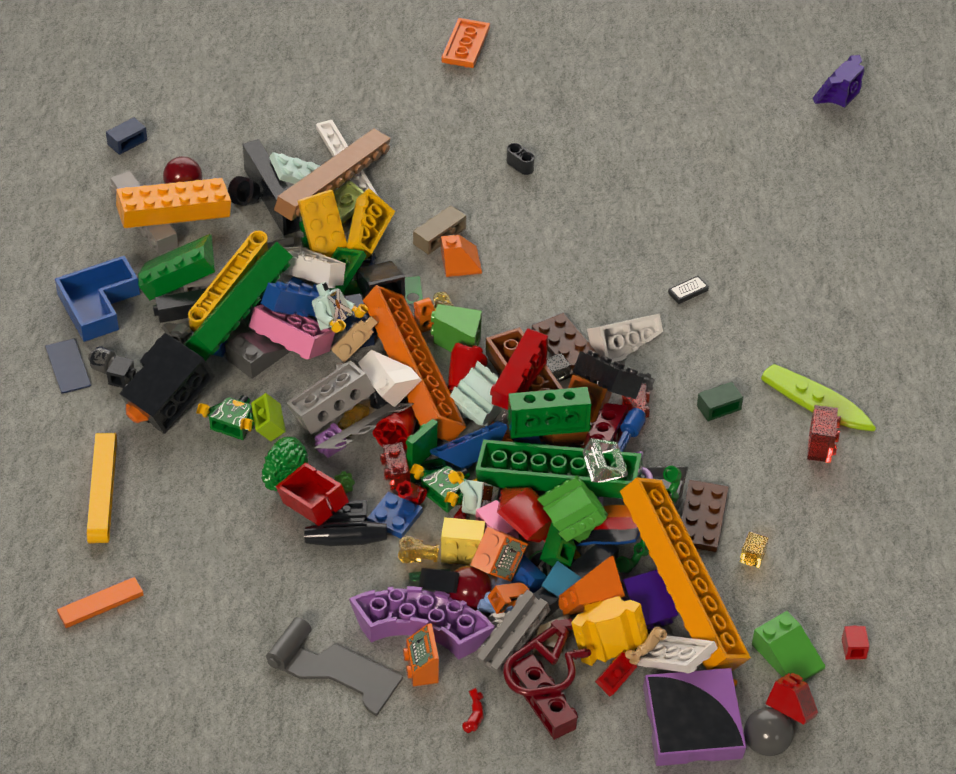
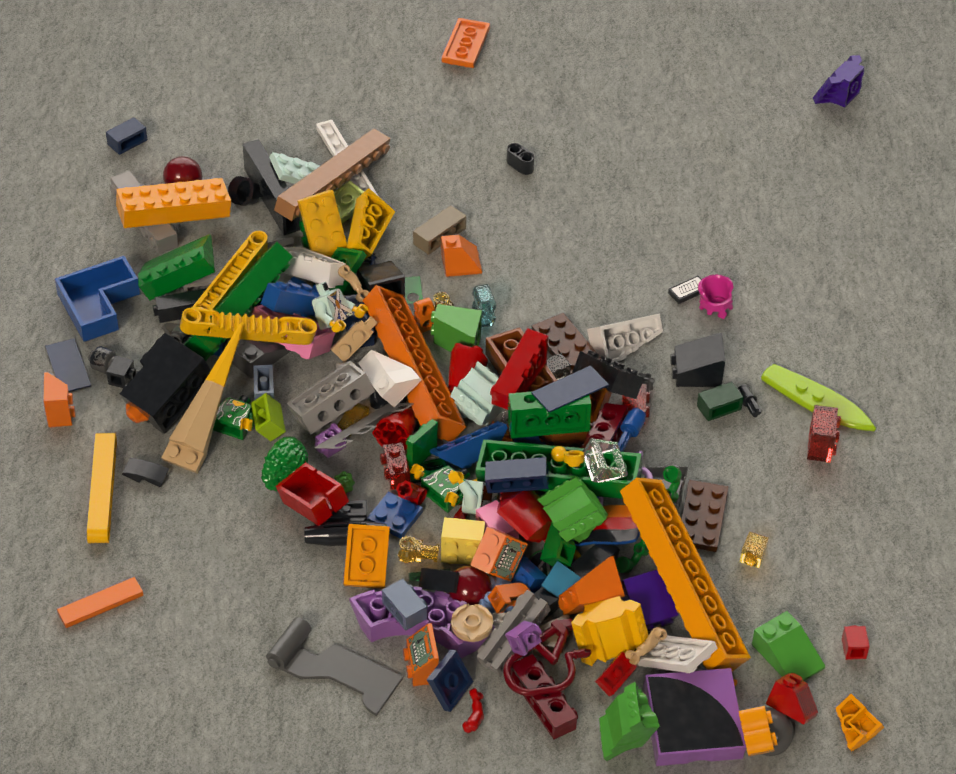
none -> orange slope [44,372,76,427]
none -> black slope [122,458,169,487]
none -> tan plate [161,322,244,474]
none -> yellow gear [180,308,317,345]
none -> sand blue brick [254,365,274,400]
none -> tan arm [338,265,369,302]
none -> light orange plate [343,524,390,589]
none -> sand blue brick [382,579,428,631]
none -> dark blue plate [427,649,474,712]
none -> tan tile [451,604,494,642]
none -> clear light blue brick [472,284,496,328]
none -> brick [485,457,549,493]
none -> medium lavender brick [505,621,542,656]
none -> piece [531,366,609,413]
none -> yellow plate [551,446,584,467]
none -> bright green slope [599,682,660,761]
none -> slope [670,333,725,387]
none -> dark pink hair [698,274,734,319]
none -> black axle [738,384,761,417]
none -> light orange brick [739,706,778,756]
none -> light orange slope [835,694,884,752]

